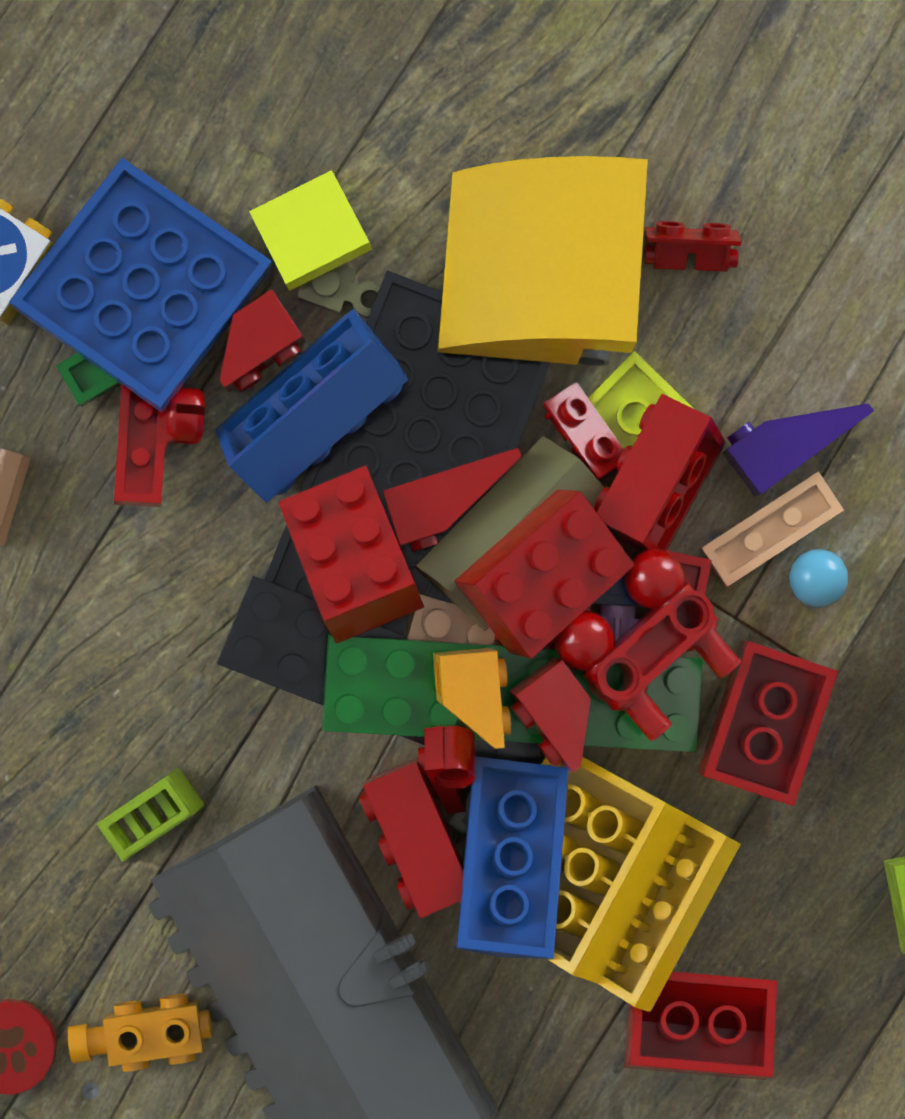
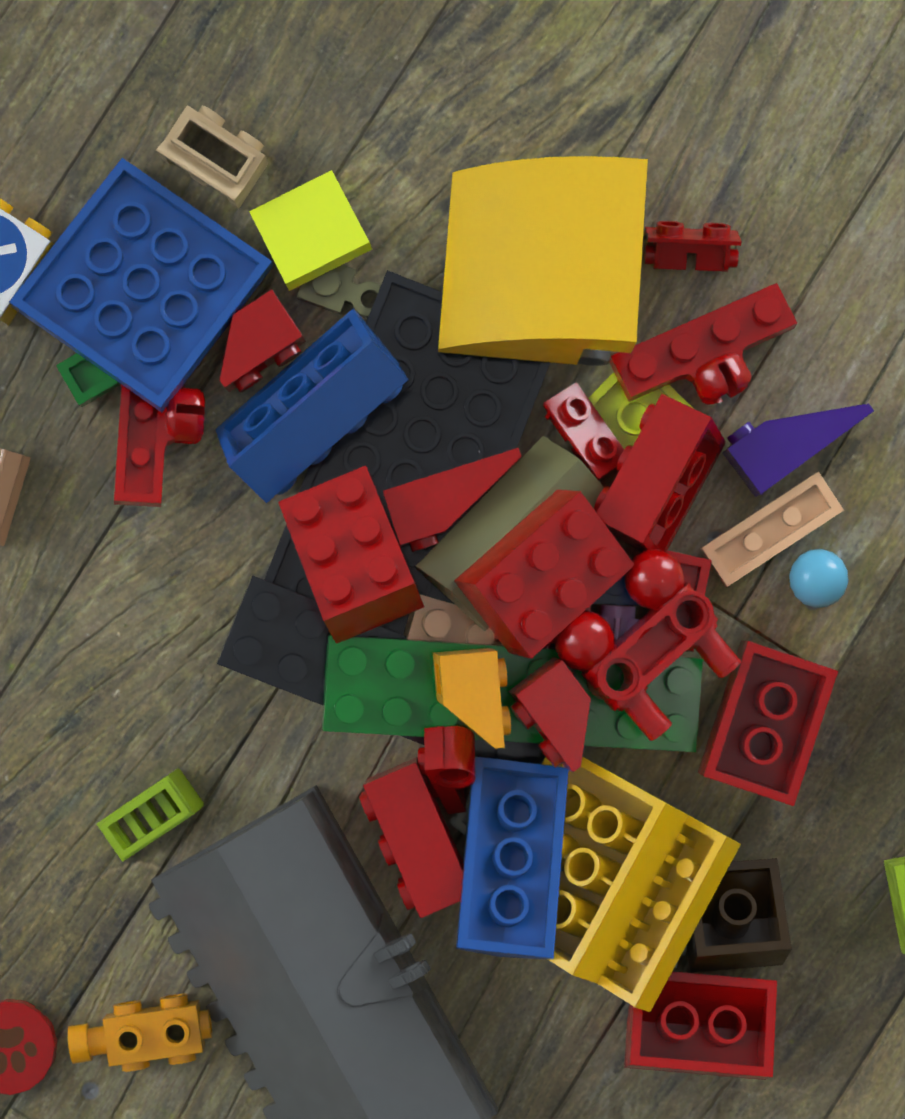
none -> tan window [156,105,269,209]
none -> red plate [609,283,797,405]
none -> dark brown slope [687,858,792,973]

